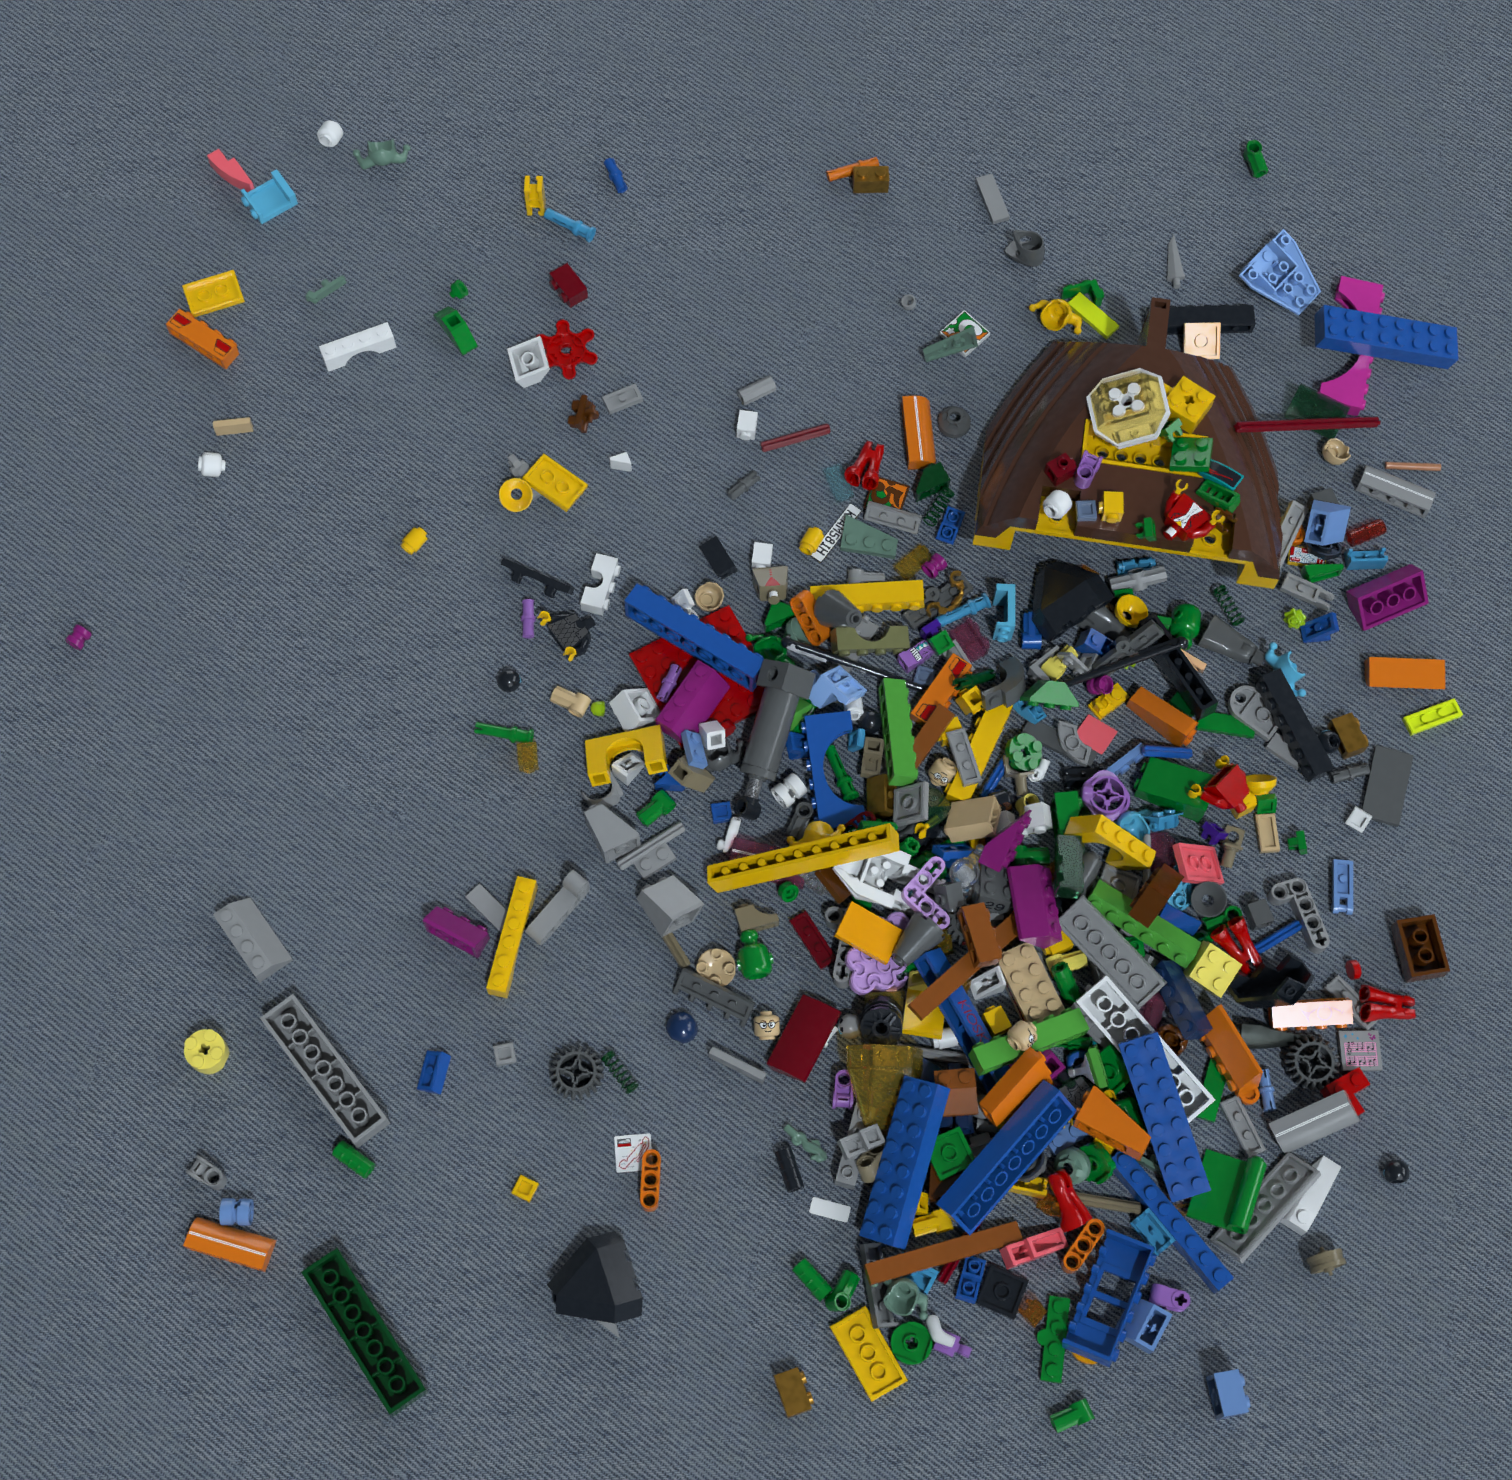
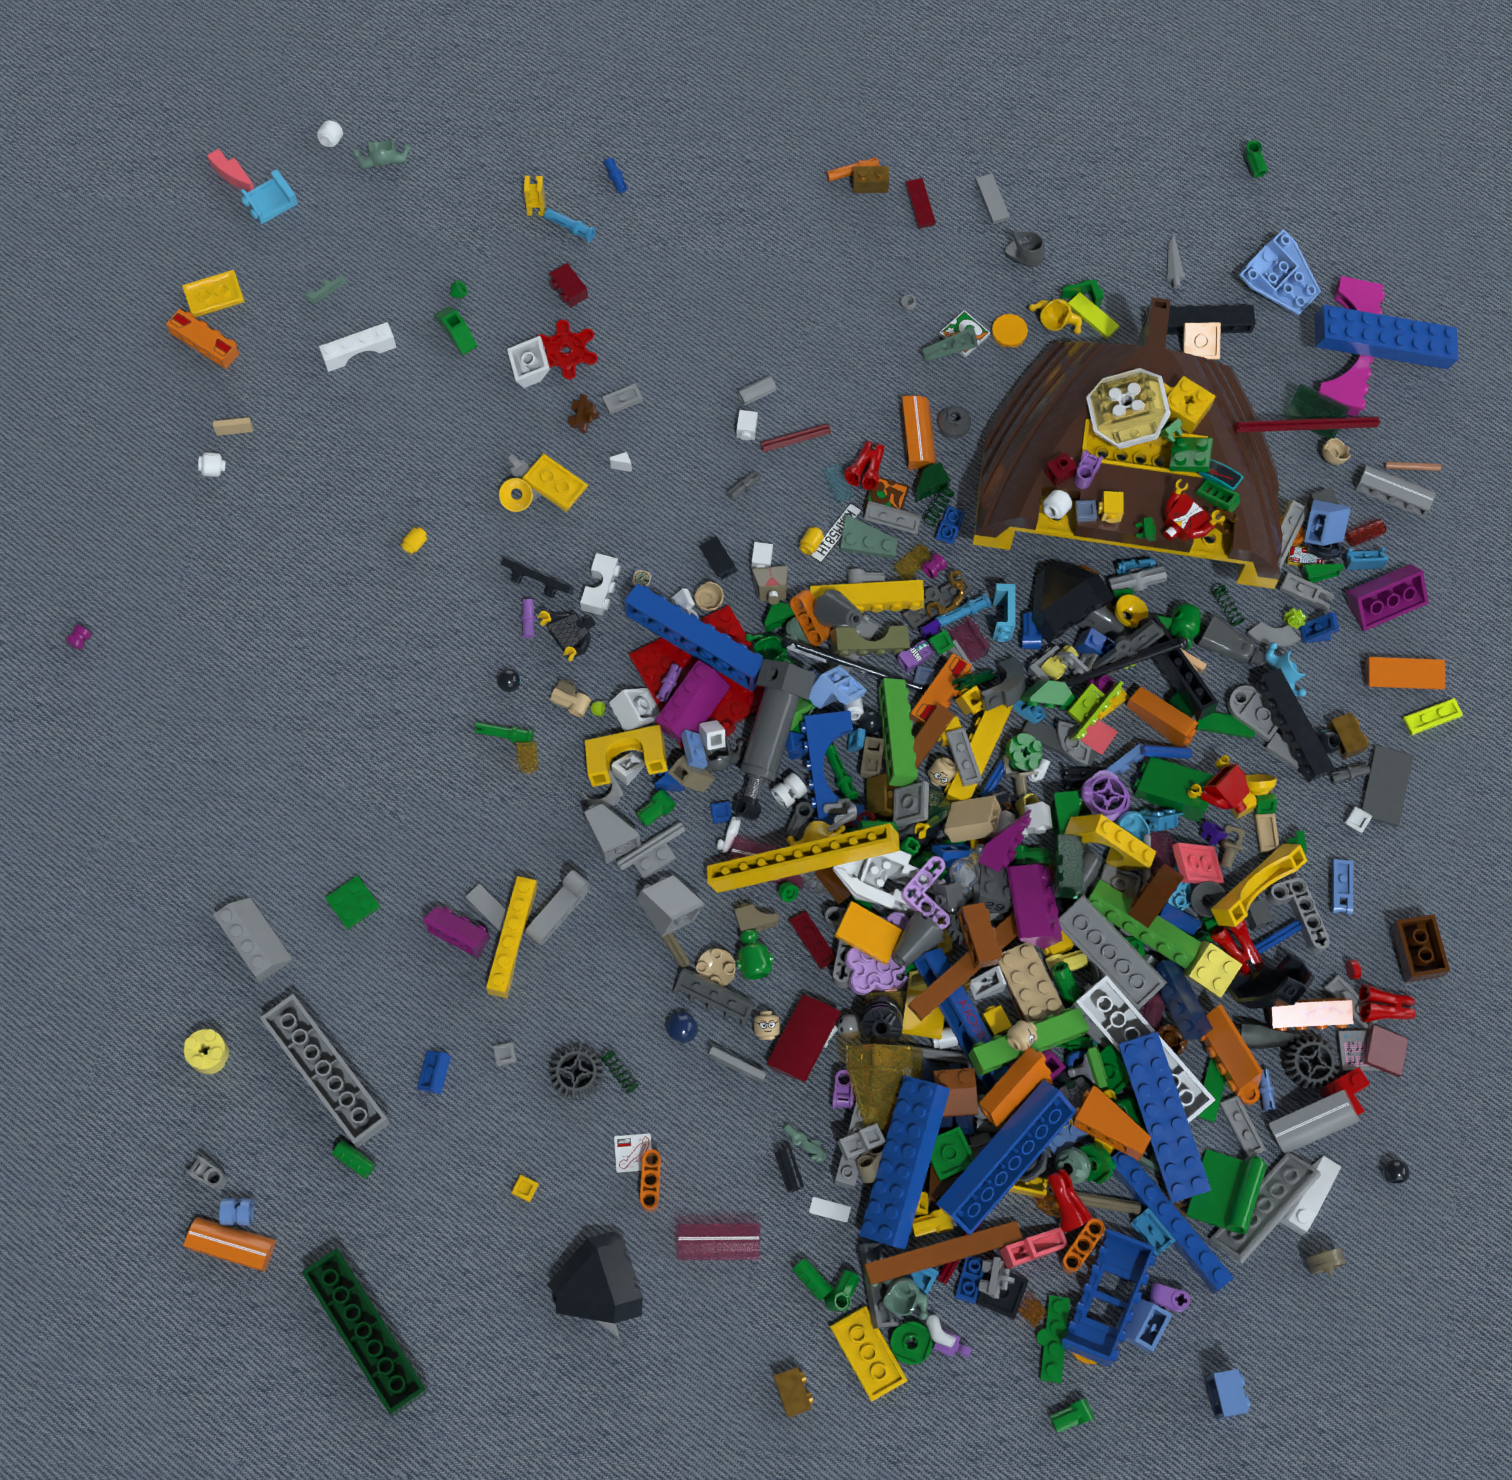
none -> green plate [325,875,380,930]
none -> dark tan tile [557,680,577,695]
none -> tile [630,568,654,588]
none -> clear pink brick [677,1223,760,1260]
none -> light grey helmet [823,799,857,833]
none -> dark red tile [905,178,936,229]
none -> light grey hips [979,1257,1015,1299]
none -> light orange tile [992,314,1028,348]
none -> lime bracket [1067,680,1124,741]
none -> yellow arch [1211,844,1308,927]
none -> light grey tile [1247,622,1301,648]
none -> tile [1364,1025,1408,1077]

